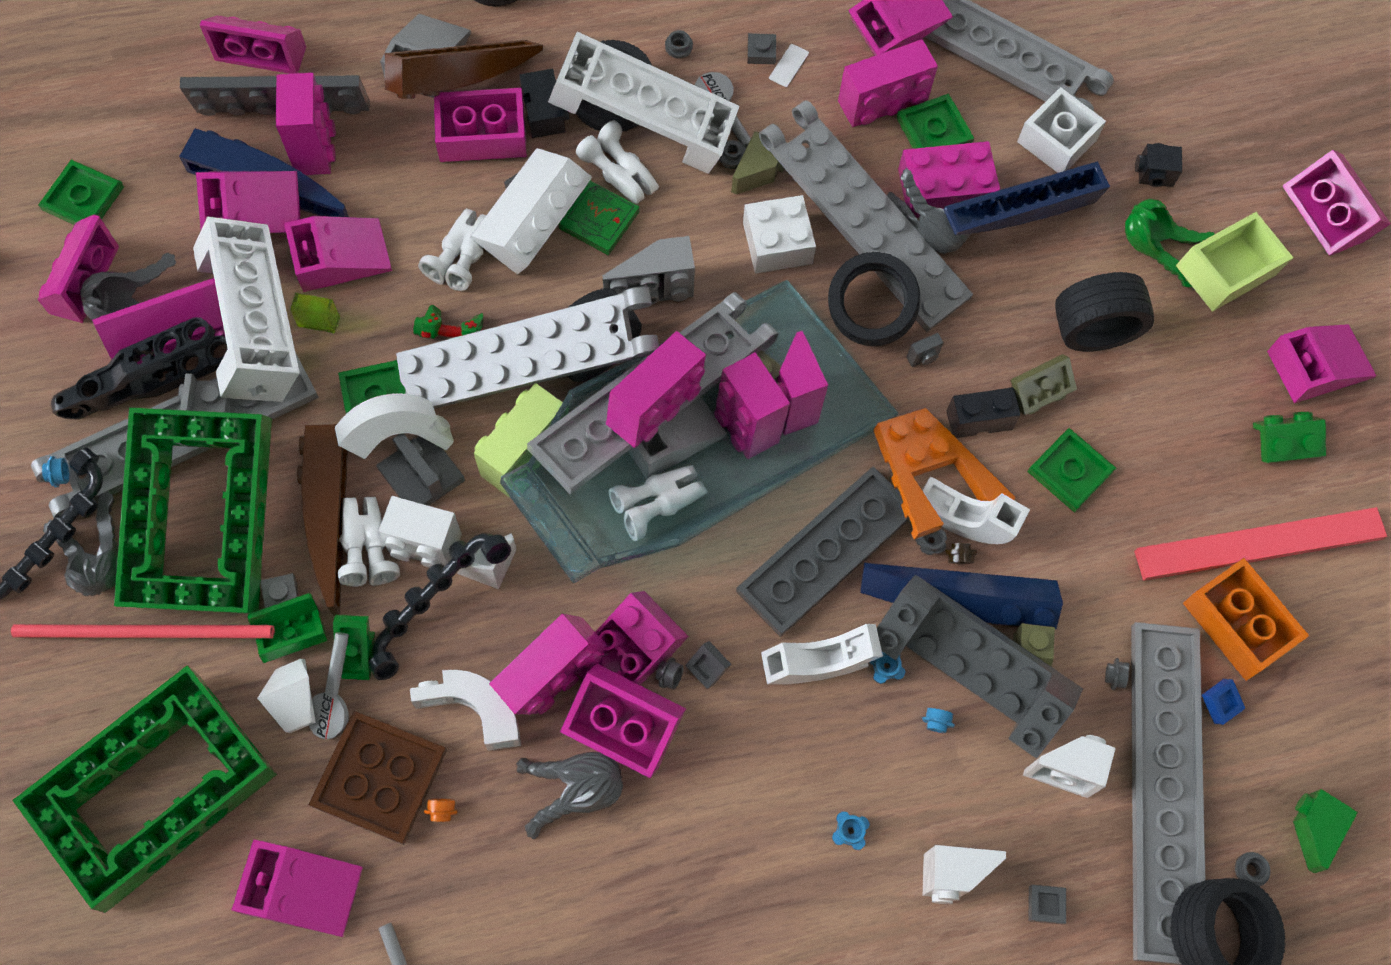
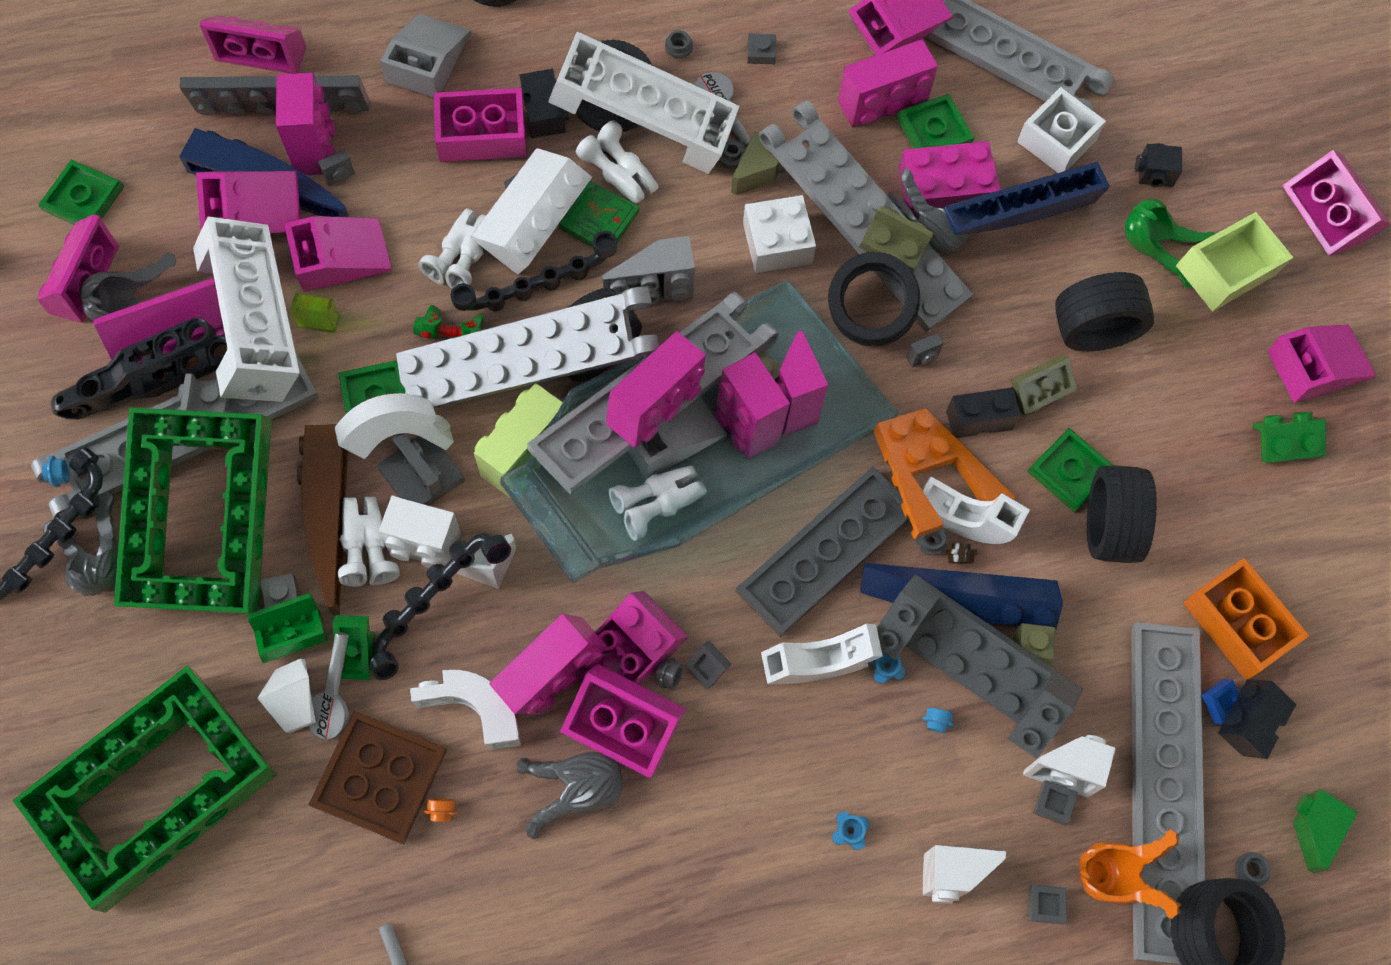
coral piece [11,624,275,638] -> none
dark pink slope [231,839,363,937] -> none
reddish brown slope [384,40,543,99] -> none
white sticker [769,44,809,87] -> none
dark grey plate [1105,658,1129,690] -> none
coral tile [1134,507,1387,581] -> none
none -> dark grey plate [318,149,355,186]
none -> black bar [450,231,617,312]
none -> olive bracket [859,206,934,272]
none -> dark grey plate [1033,780,1078,826]
none -> orange hair [1078,829,1181,919]
none -> black tyre [1086,465,1157,563]
none -> black brick [1218,679,1297,759]

